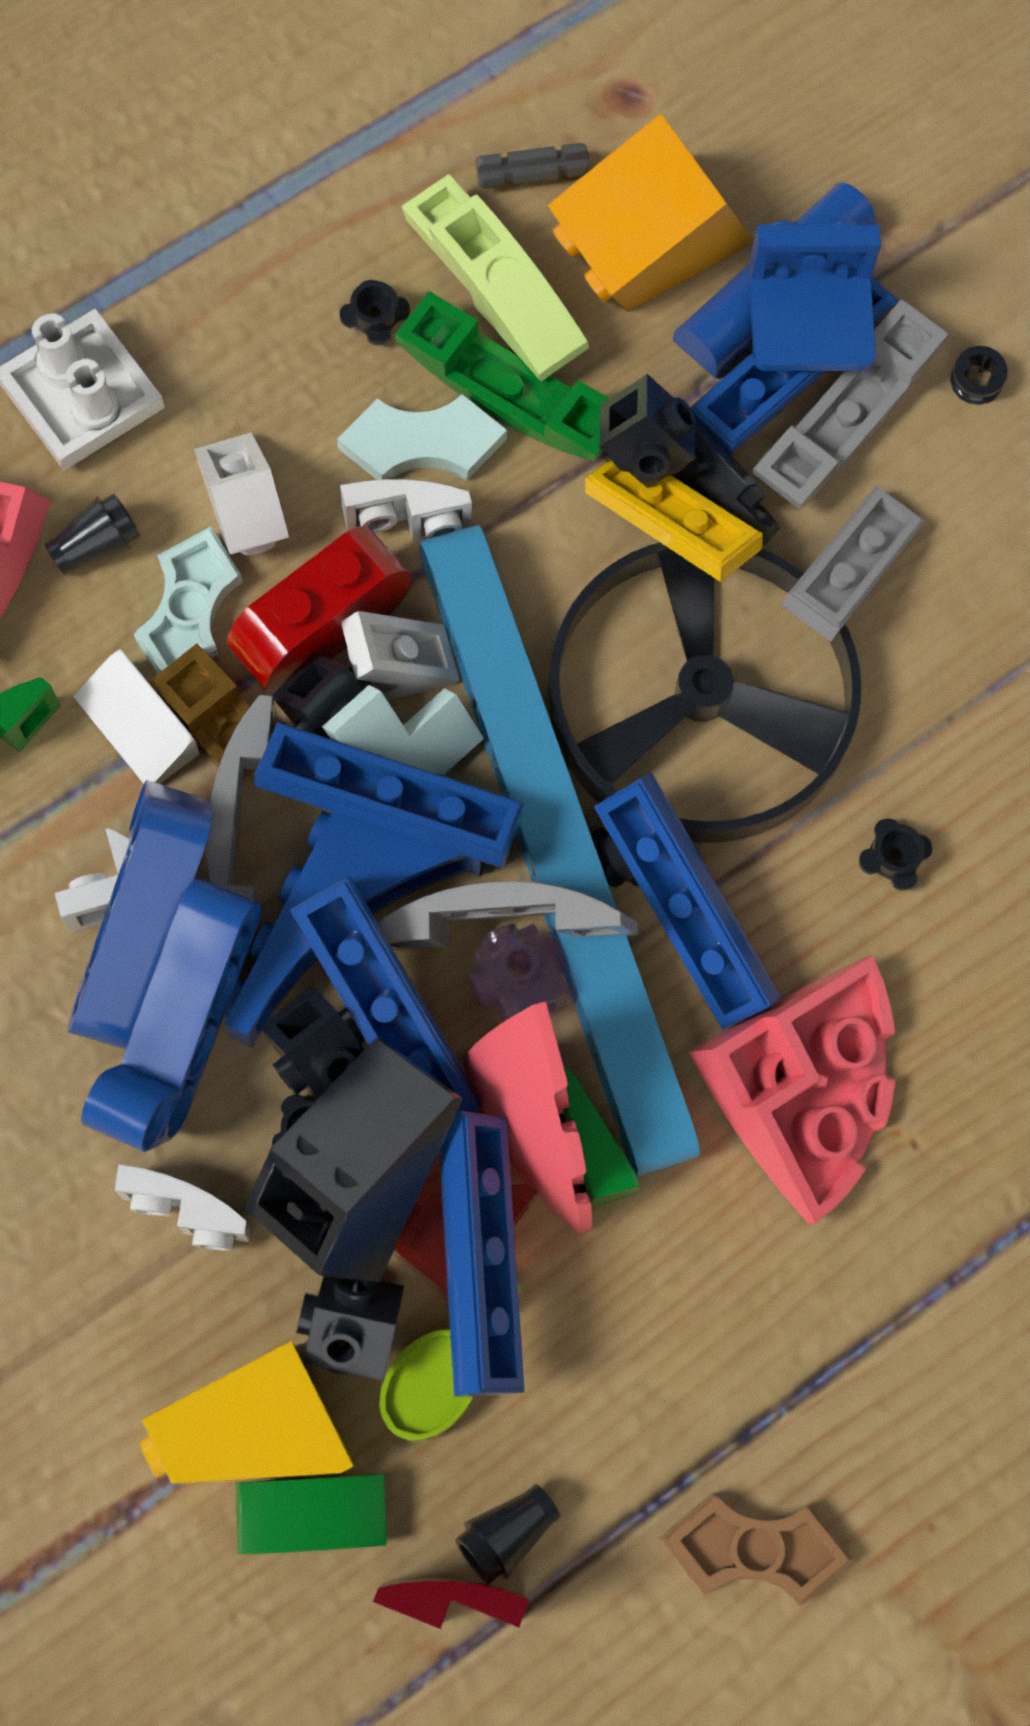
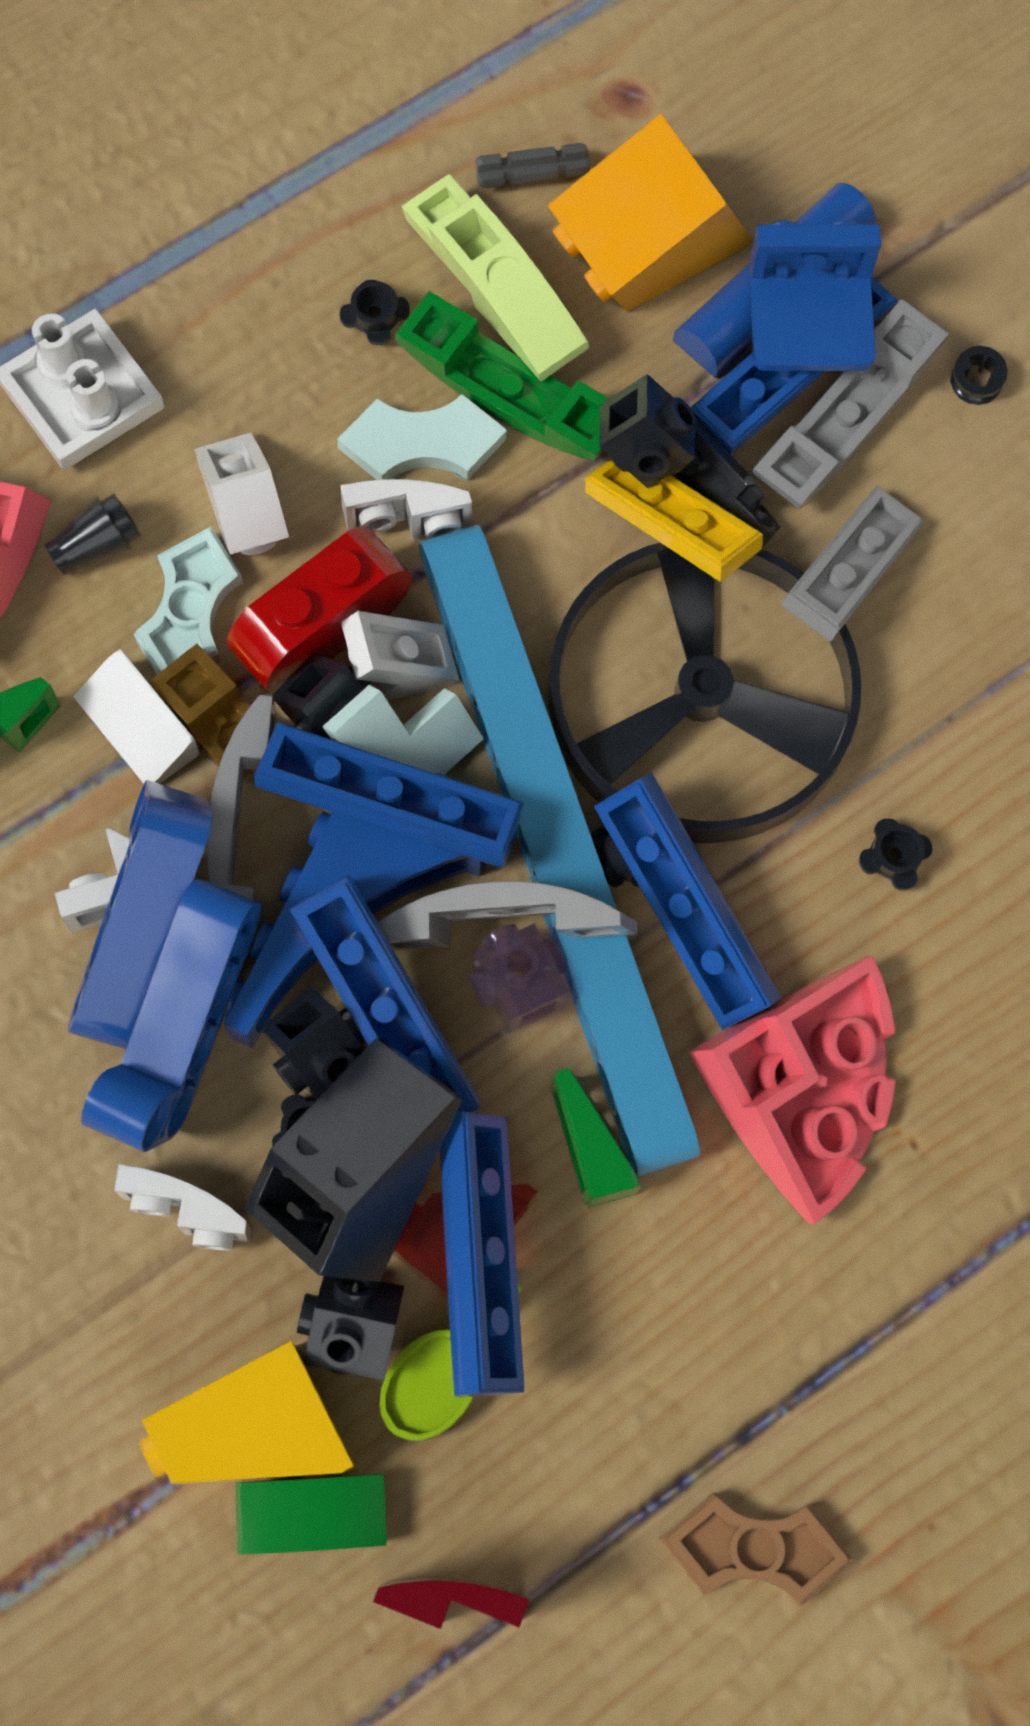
black cone [455,1484,561,1585] -> none
coral brick [463,1001,592,1234] -> none

